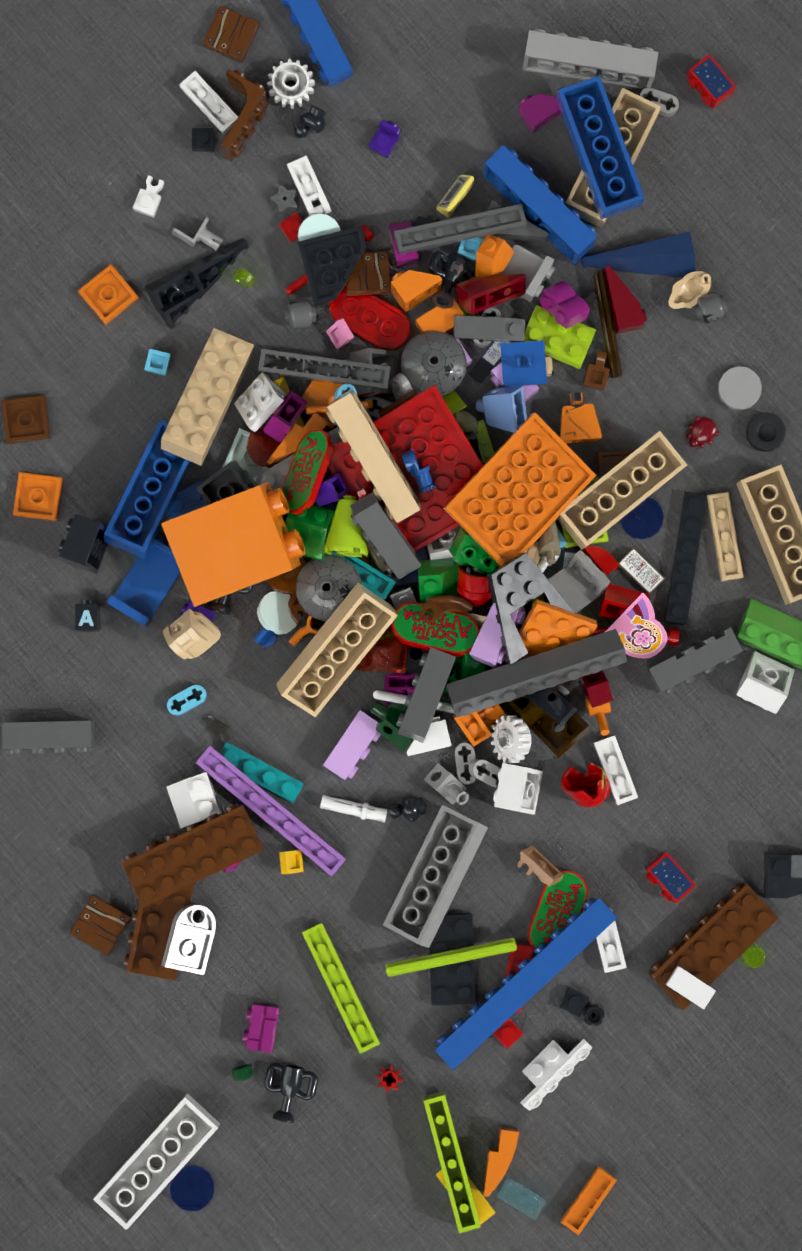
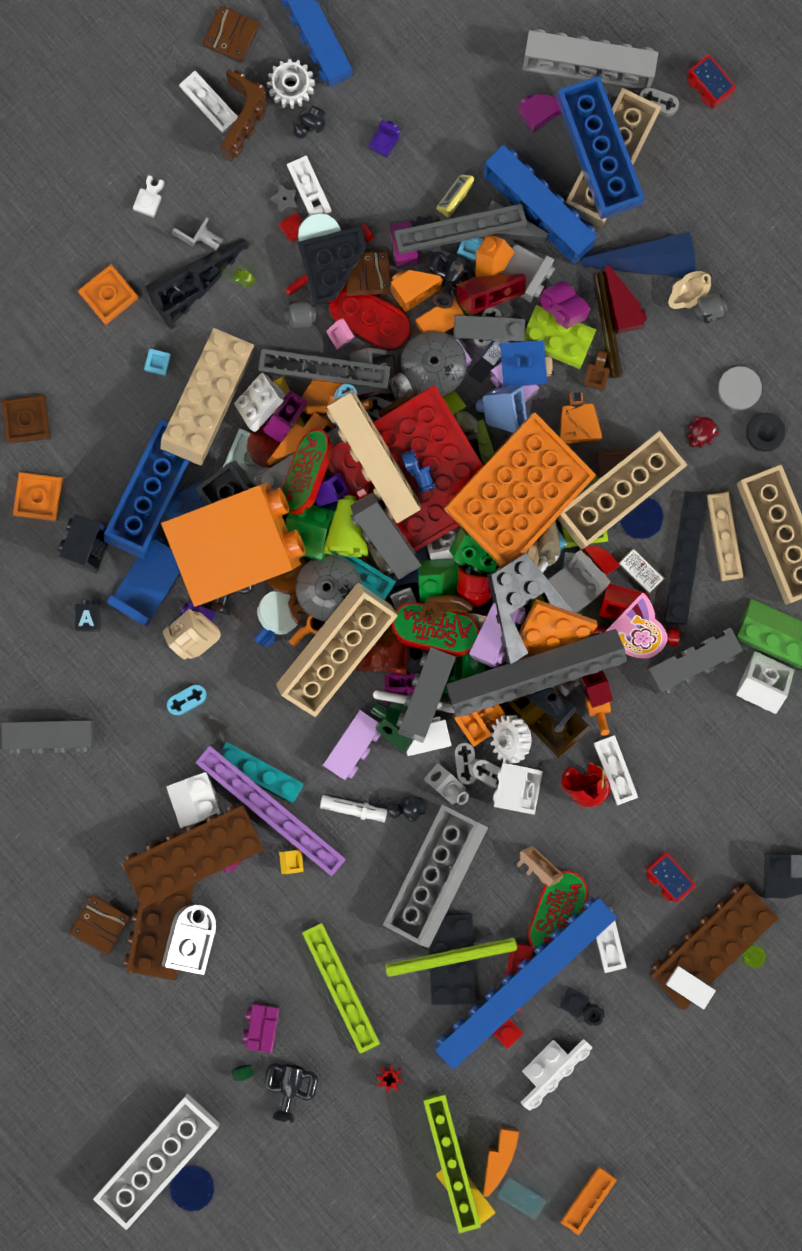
black plate [192,128,214,152] -> none

